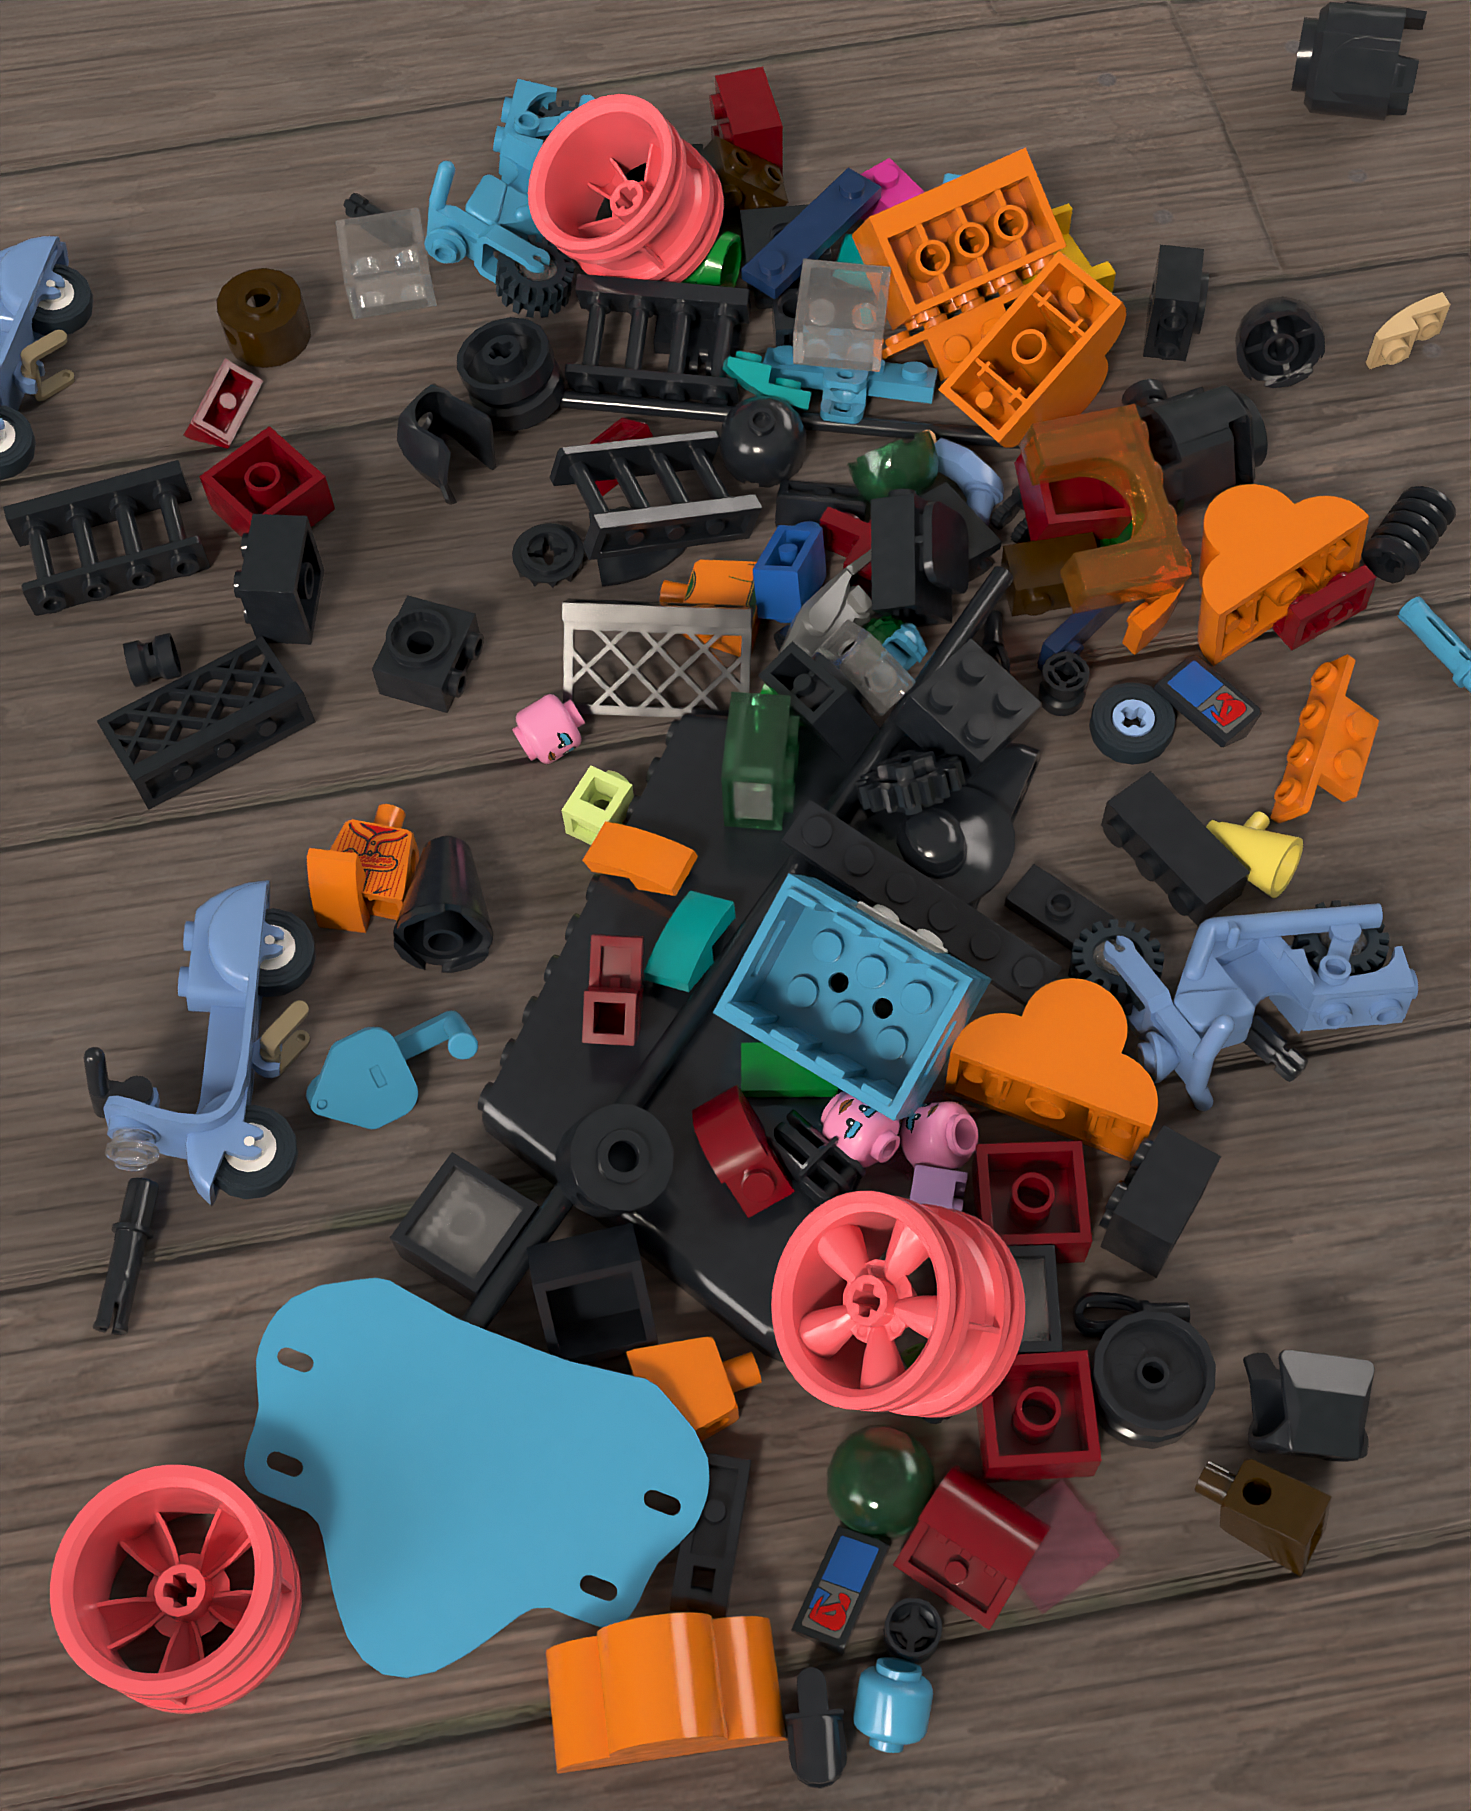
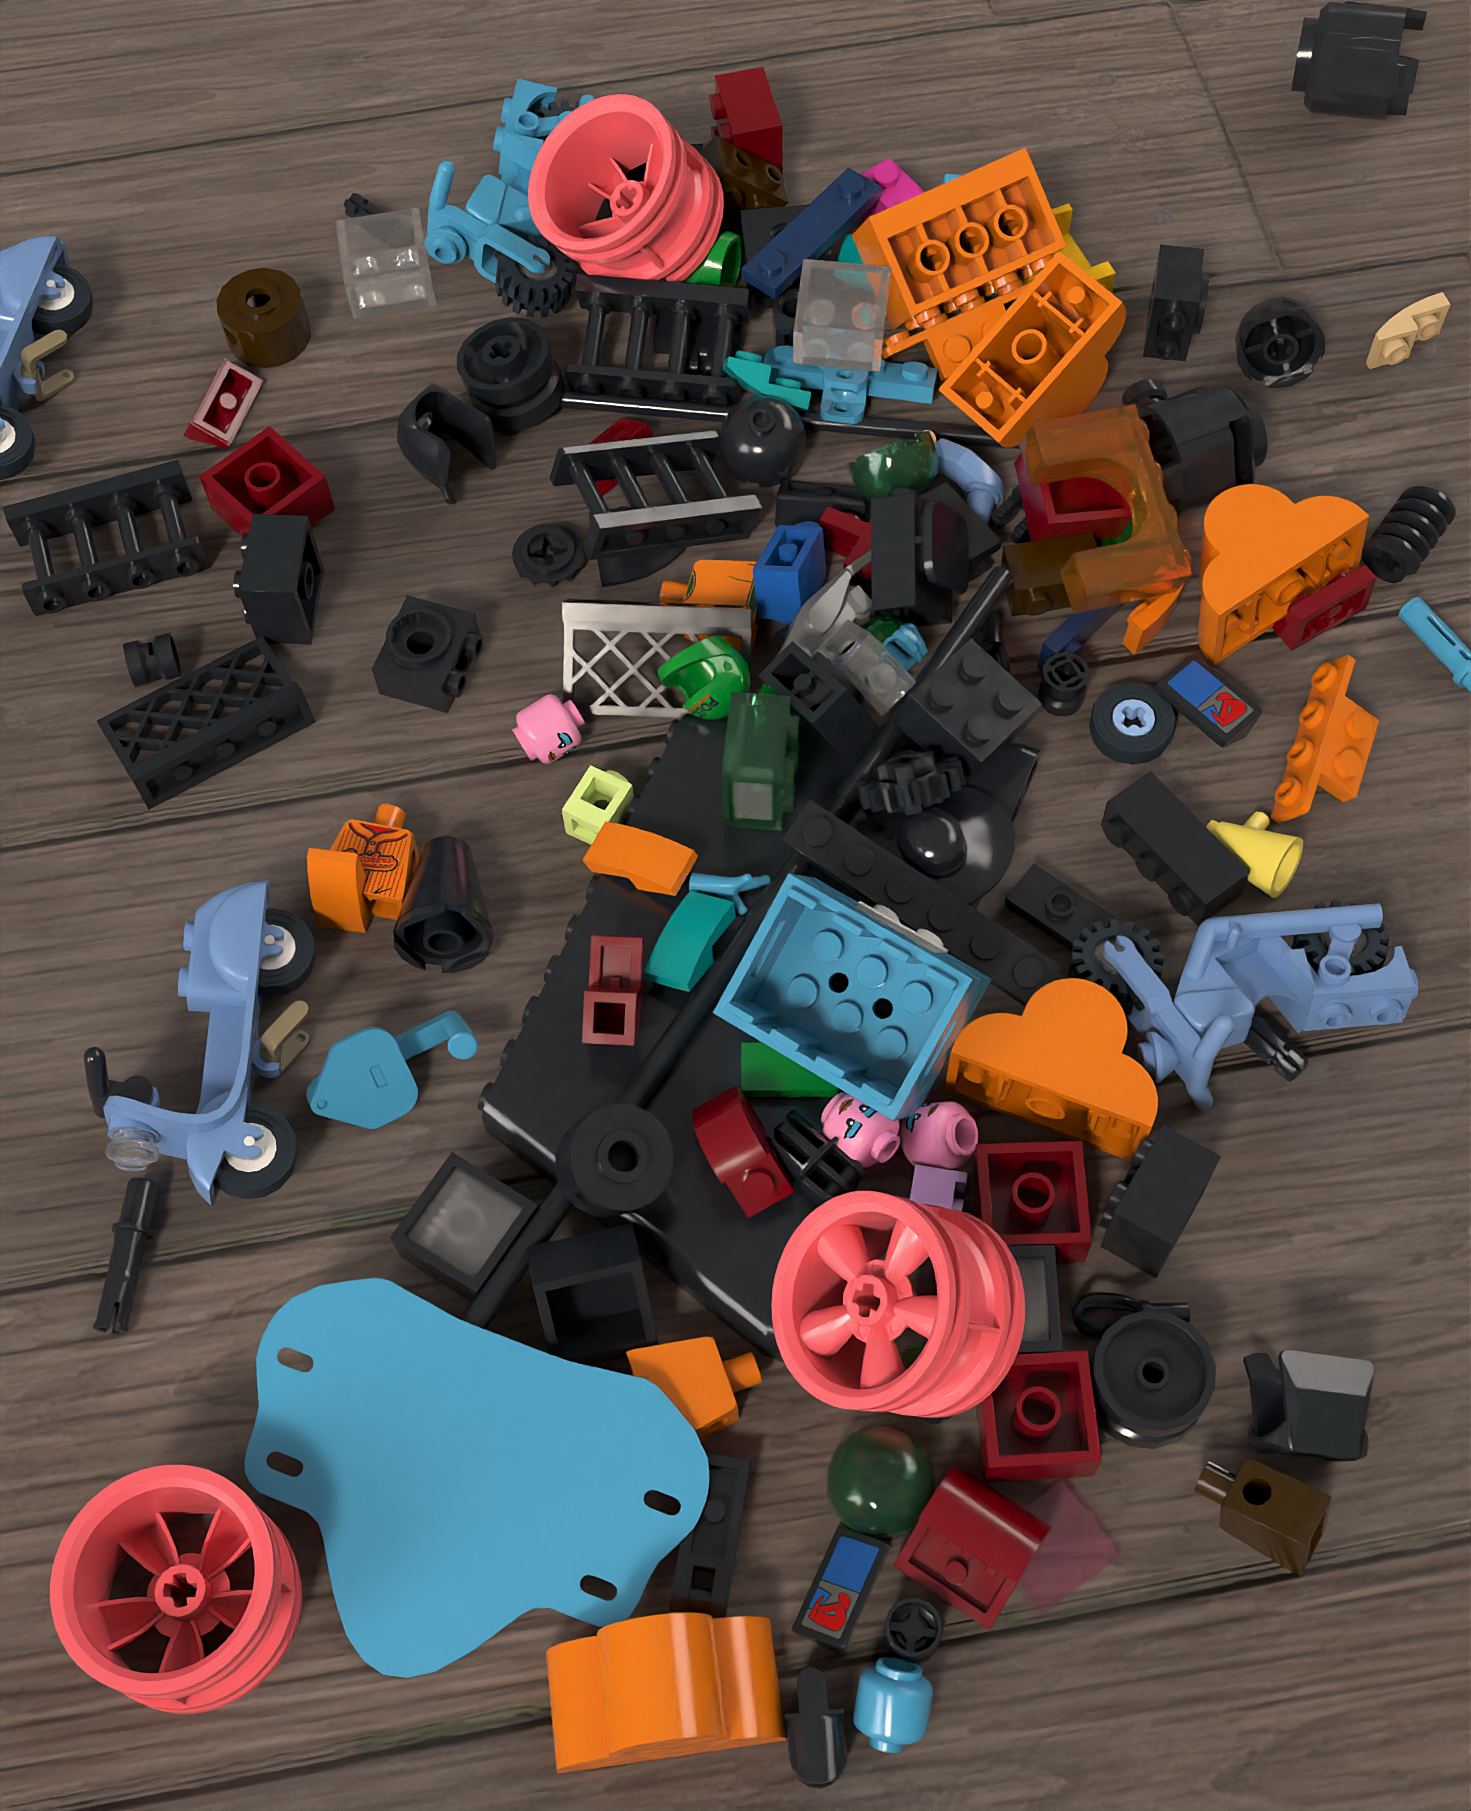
none -> green helmet [657,635,750,720]
none -> dark azure bar [689,873,770,915]

